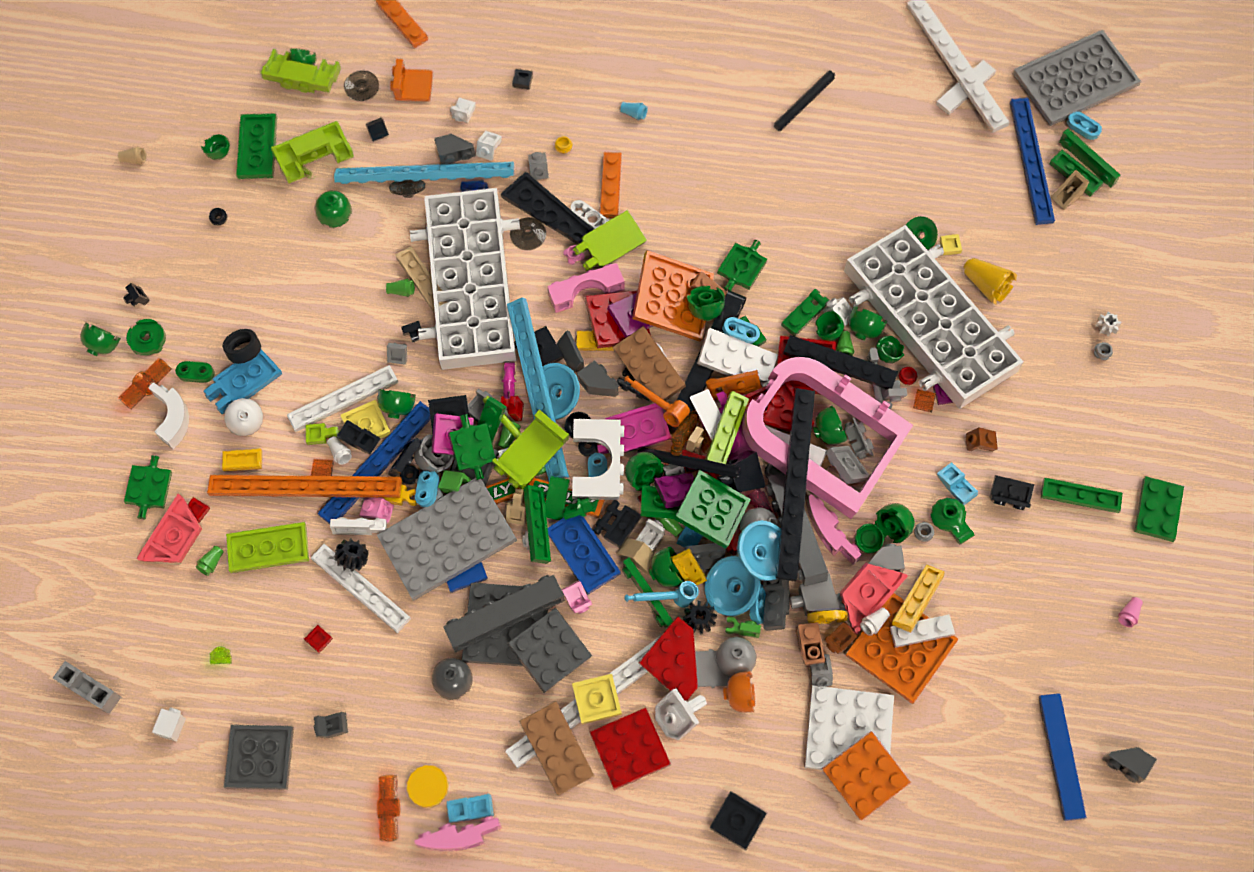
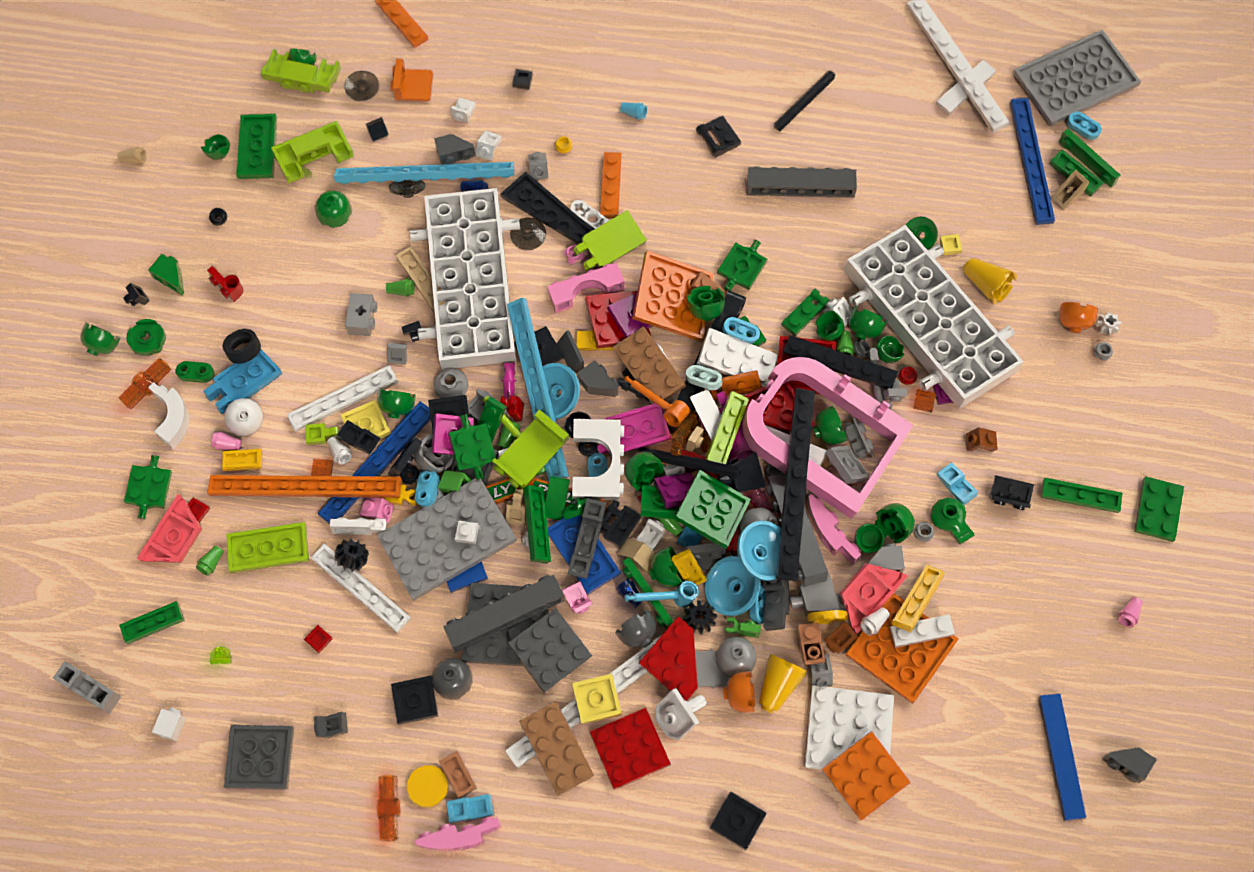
none -> green plate [119,601,185,645]
none -> green slope [148,254,184,295]
none -> red plate [207,266,244,302]
none -> bright pink cone [211,431,242,450]
none -> light grey brick [345,293,377,336]
none -> black plate [391,675,439,725]
none -> light grey piece [434,368,469,398]
none -> nougat plate [439,751,477,799]
none -> white plate [455,521,479,544]
none -> dark grey slope [568,498,606,579]
none -> dark grey cylinder [615,610,656,648]
none -> clear blue cone [616,578,643,608]
none -> light aqua plate [686,365,723,390]
none -> black plate [696,115,741,157]
none -> dark grey brick [747,166,857,198]
none -> yellow cone [759,654,807,714]
none -> dark grey plate [853,340,870,358]
none -> orange cylinder [1059,302,1098,334]

